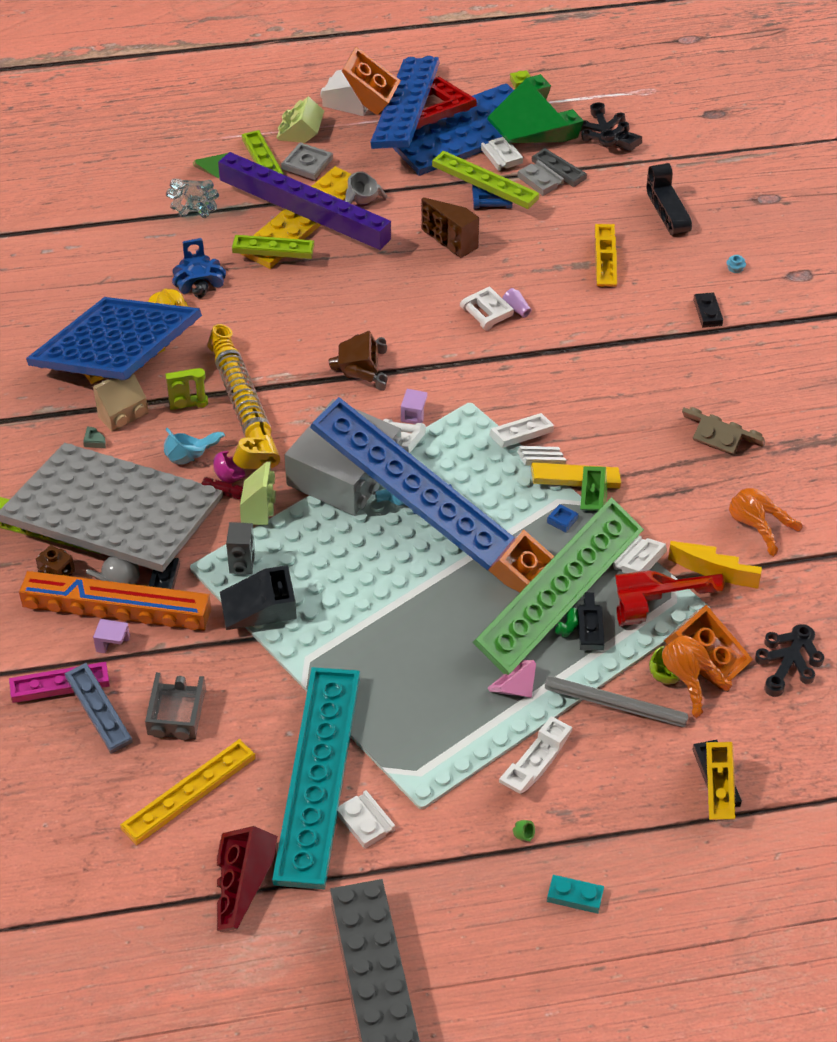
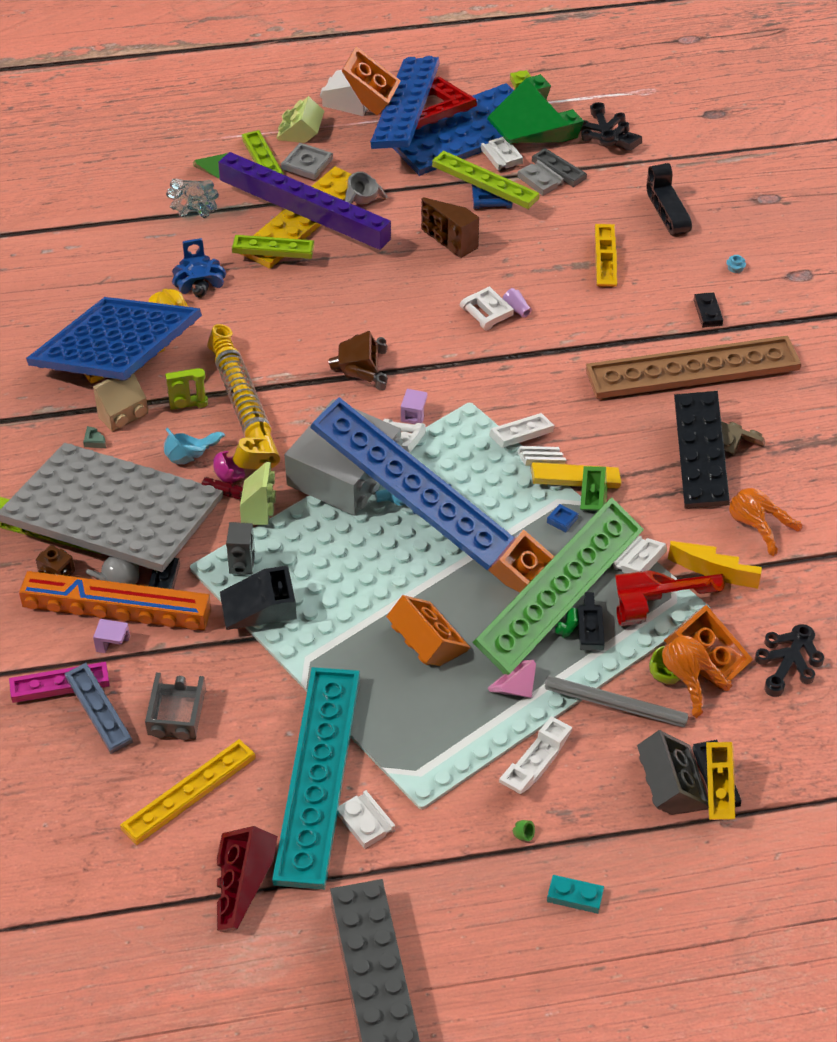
none -> orange slope [386,595,471,666]
none -> medium nougat plate [586,335,801,399]
none -> dark grey slope [637,730,709,815]
none -> black plate [674,391,730,509]

